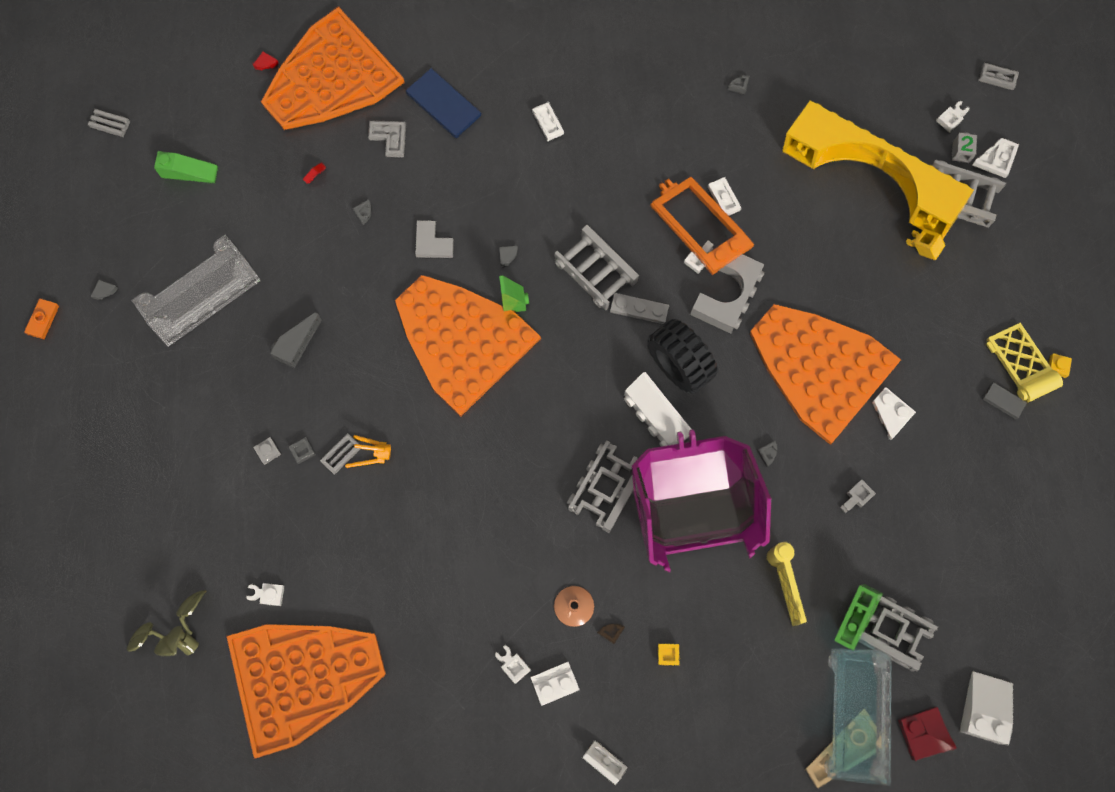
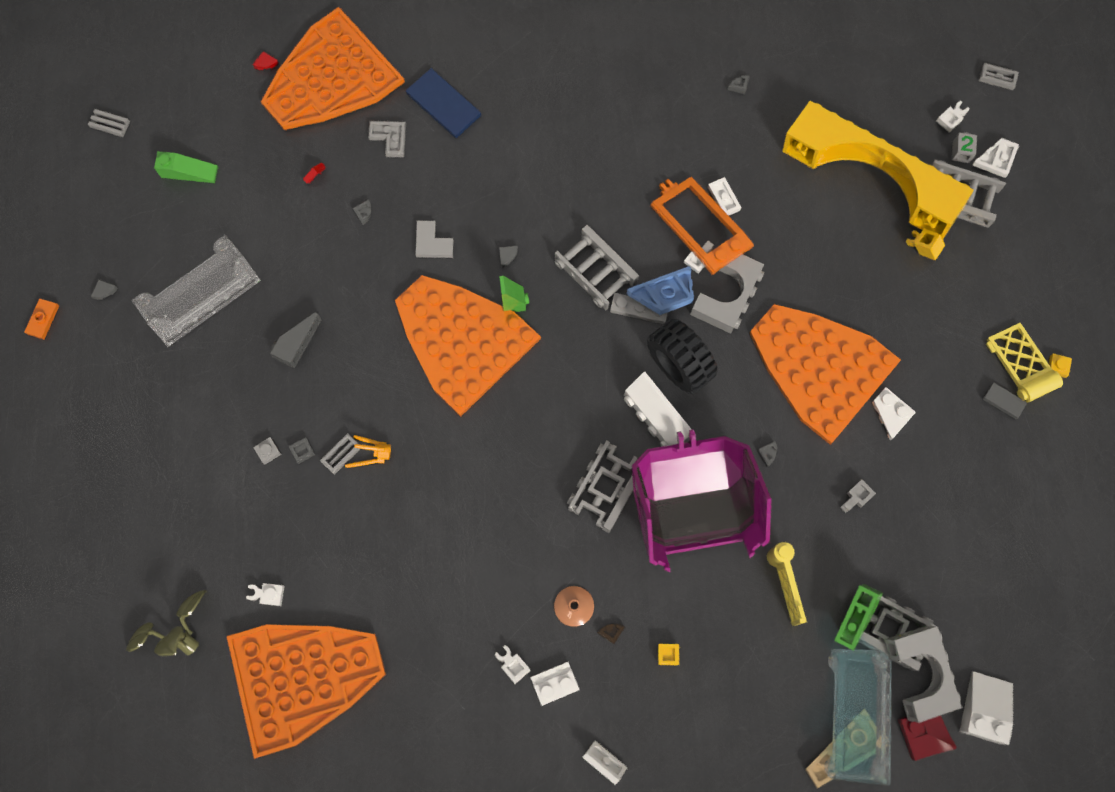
white plate [532,102,564,141] -> none
none -> medium blue wing [627,266,694,315]
none -> light grey arch [884,626,962,723]

